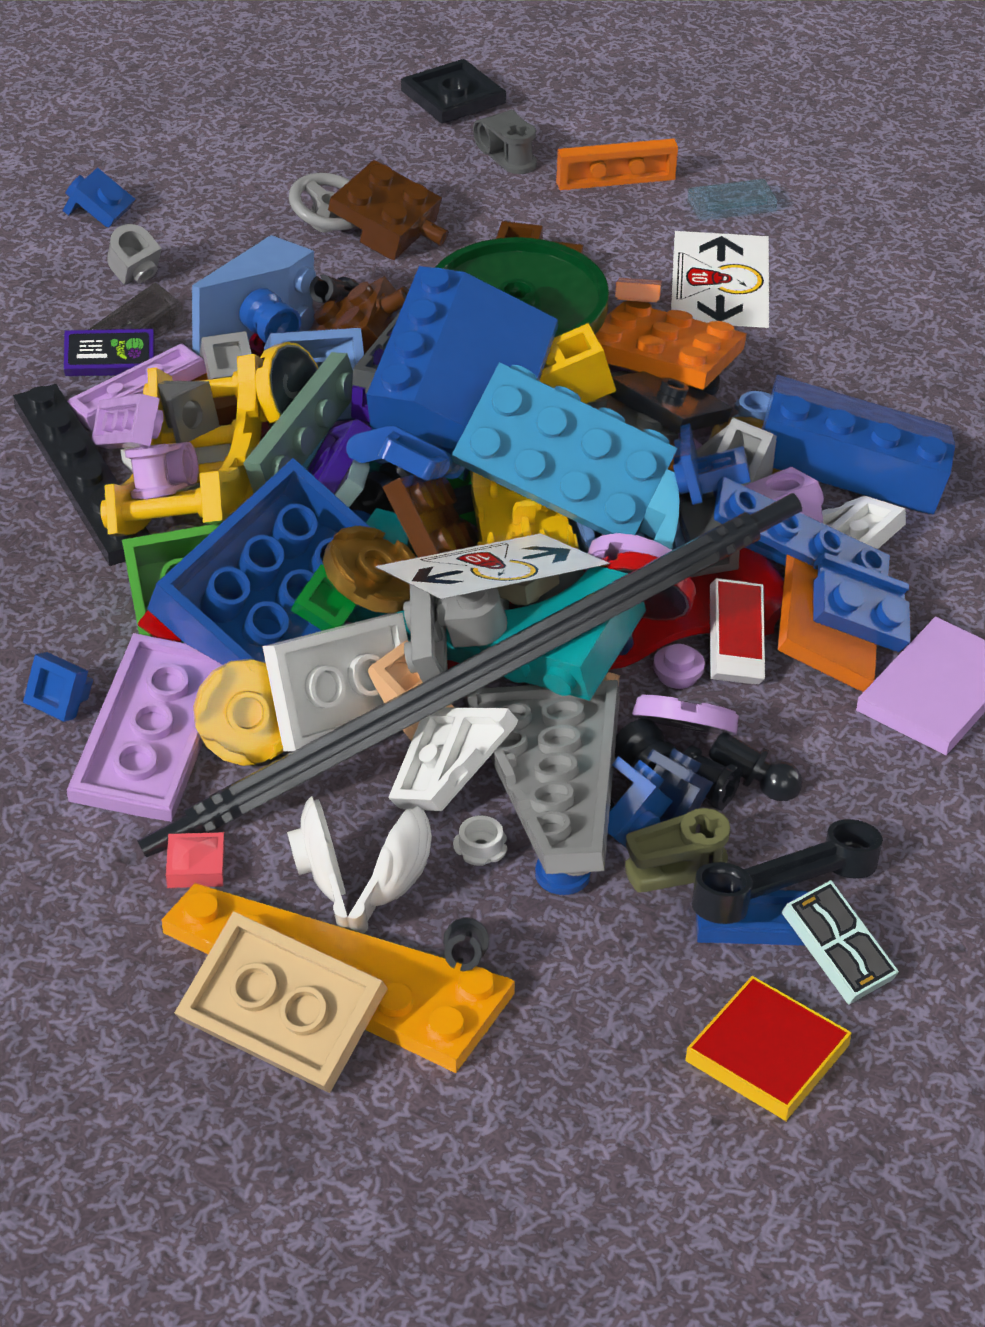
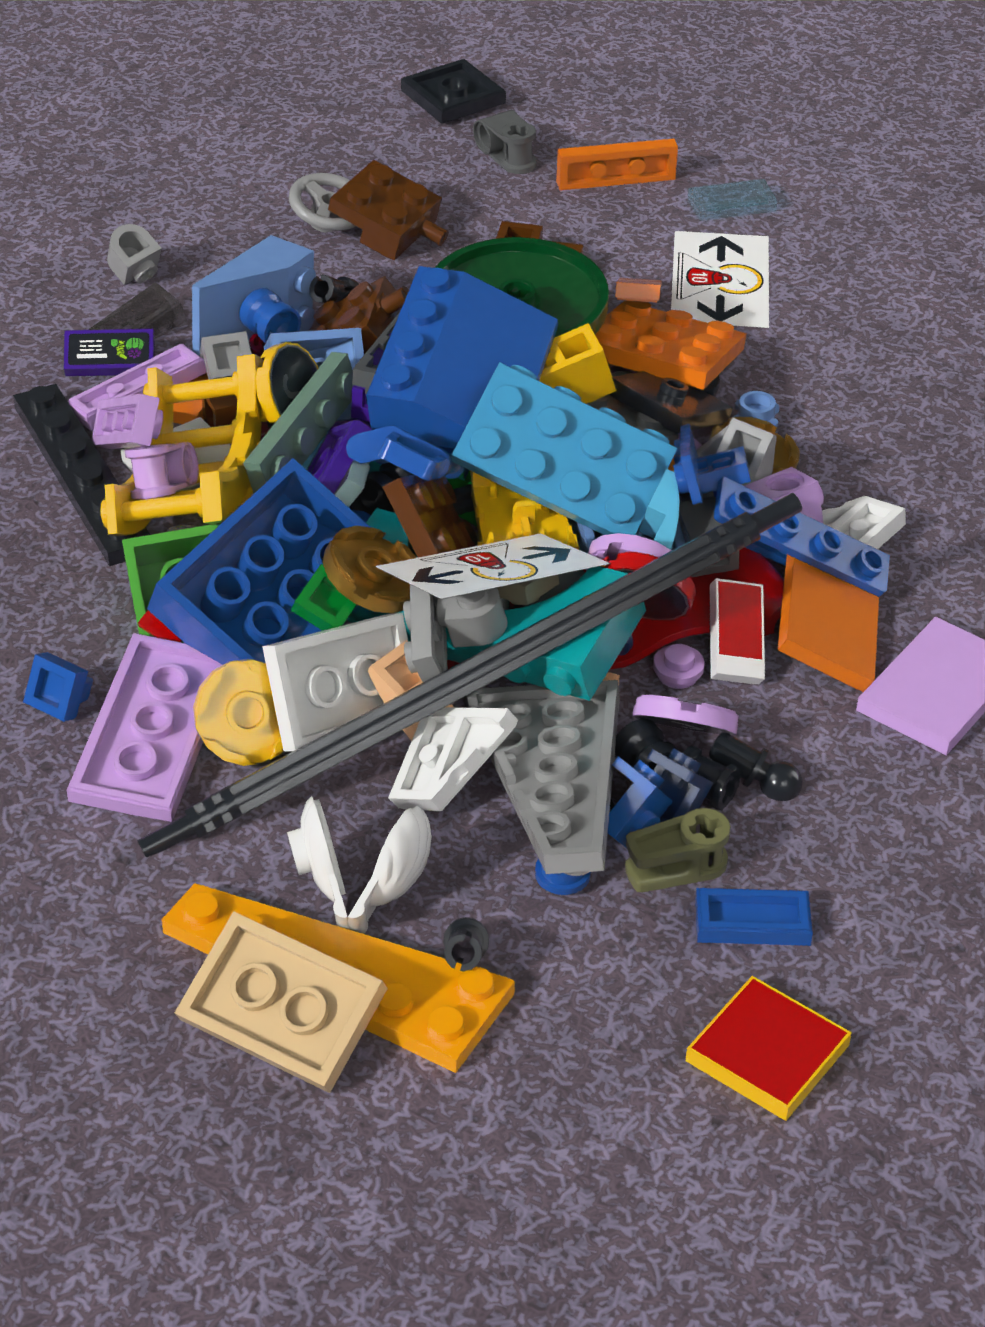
blue bracket [62,167,136,228] -> none
dark grey bracket [158,381,220,443] -> none
coral tile [166,832,225,888] -> none
white plate [453,816,507,866] -> none
black piece [691,819,883,924] -> none
blue slope [762,375,955,514] -> none
tile [782,880,899,1005] -> none
blue plate [813,552,910,652] -> none

